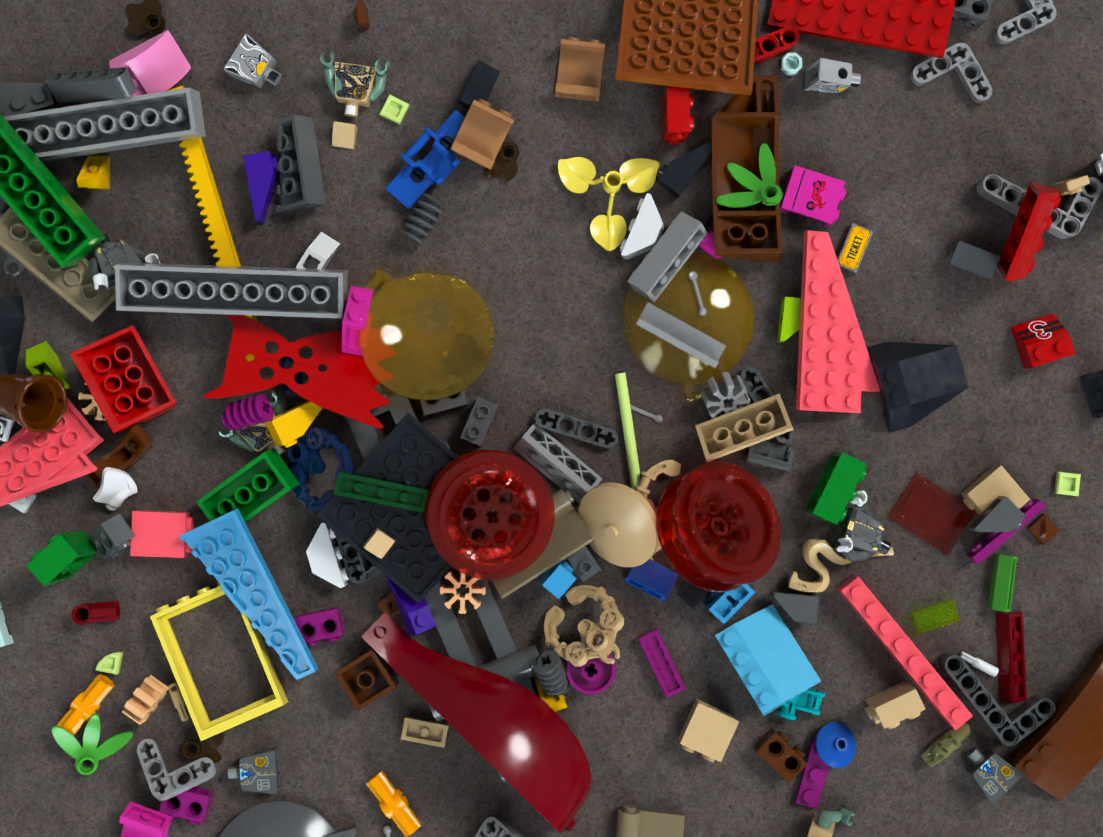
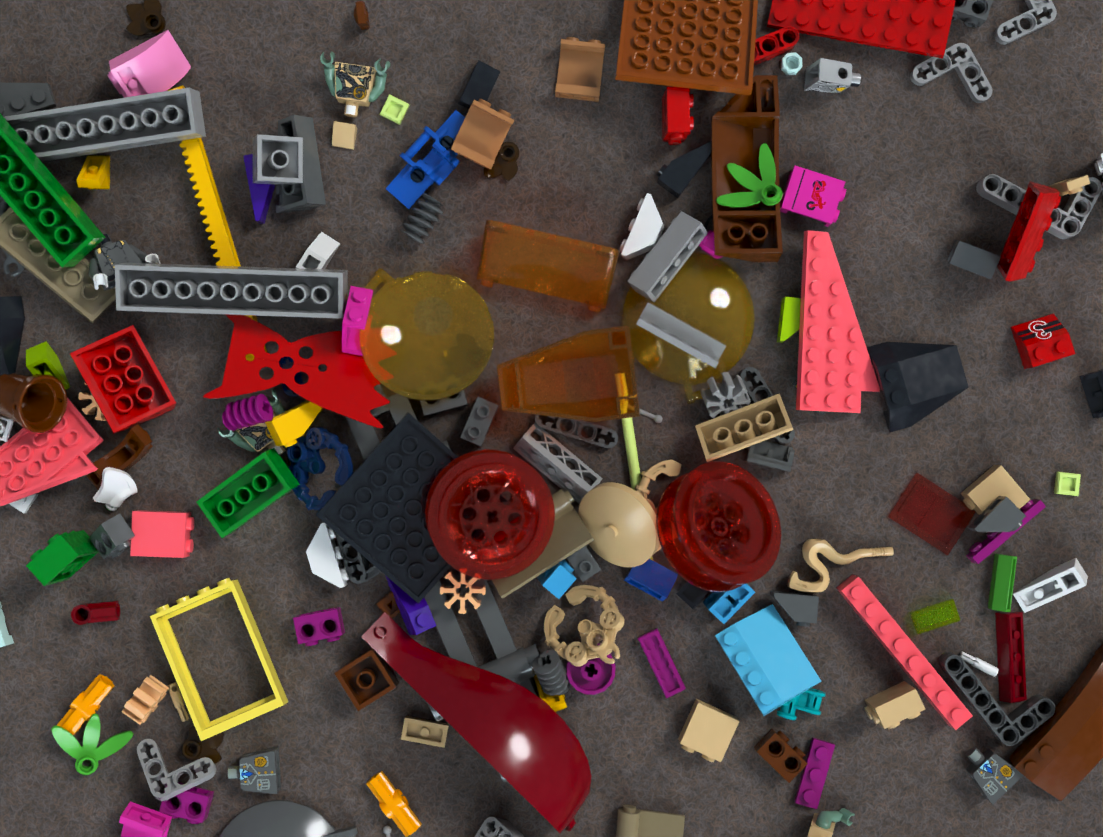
dark grey beam [45,67,138,103] -> none
yellowish green tile [95,652,123,675] -> none
dark azure wing [179,508,319,680] -> none
light grey torso [223,34,282,88] -> none
dark green plate [333,471,429,513] -> none
tan slope [363,527,395,559] -> none
light yellow plant [558,157,660,251] -> none
light grey hinge [688,271,707,316] -> none
green brick [804,452,867,525] -> none
blue dish [815,722,856,768] -> none
dark grey torso [834,491,891,562] -> none
tile [837,223,873,273] -> none
olive hinge [921,723,971,768] -> none
reddish brown tile [1027,514,1060,545] -> none
none -> light grey slope [253,134,303,184]
none -> clear orange windscreen [476,220,620,313]
none -> clear orange windscreen [497,325,640,422]
none -> white slope [1013,558,1088,613]

